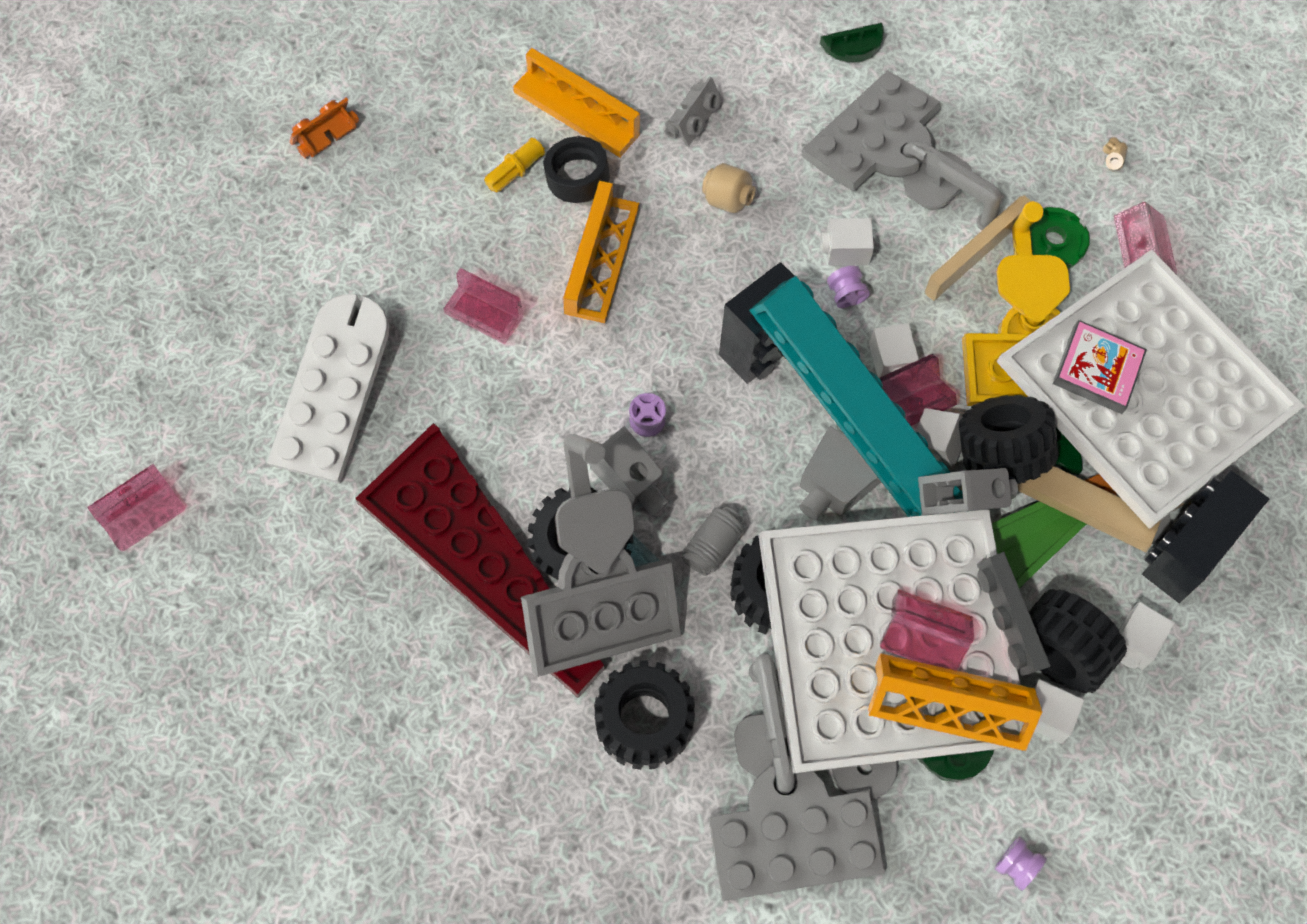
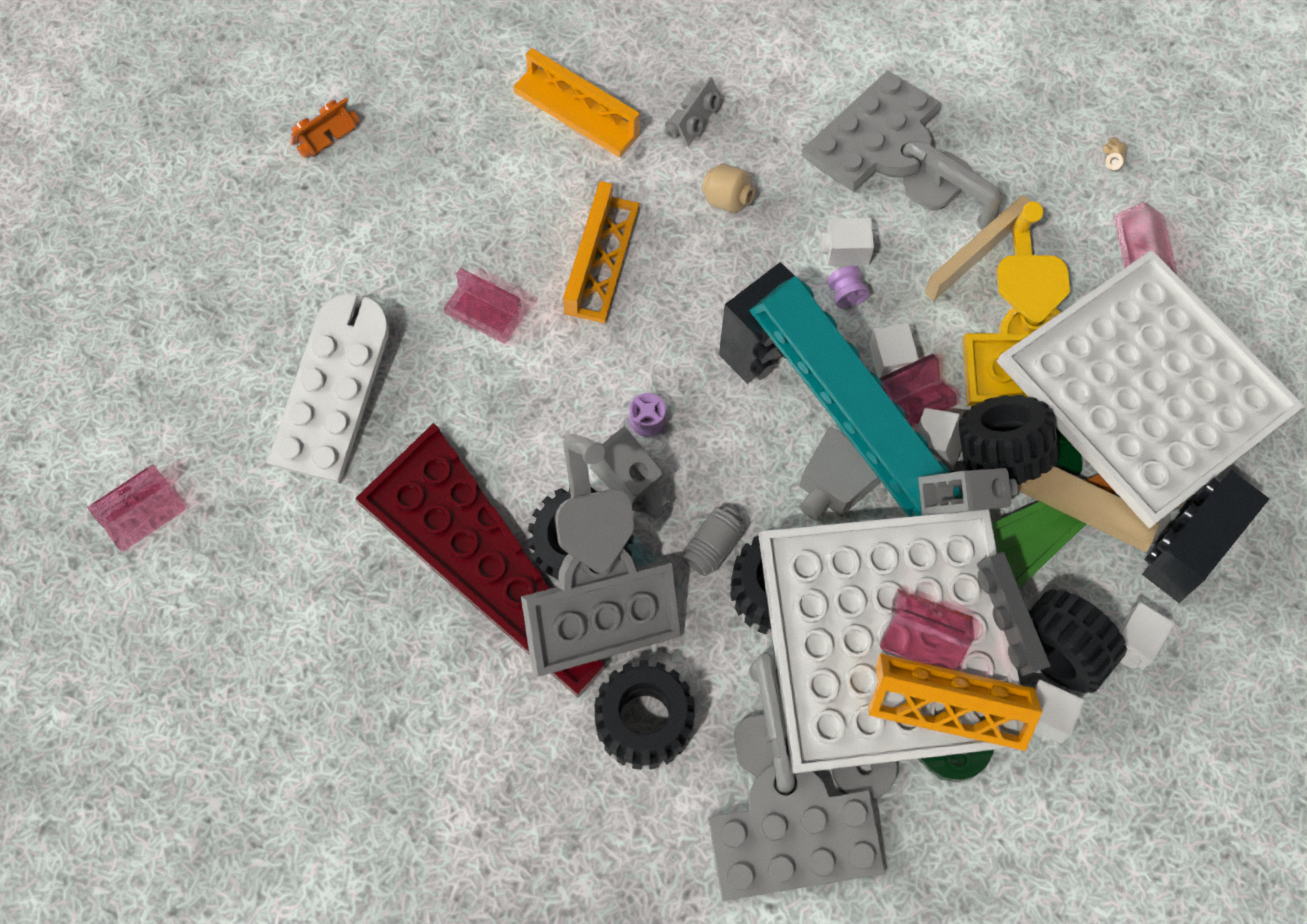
yellow axle [484,137,545,193] -> none
black tyre [543,136,610,203] -> none
dark green plate [820,22,884,63] -> none
lavender wheel [995,837,1047,891] -> none
green tile [1030,207,1090,268] -> none
tile [1052,320,1147,414] -> none

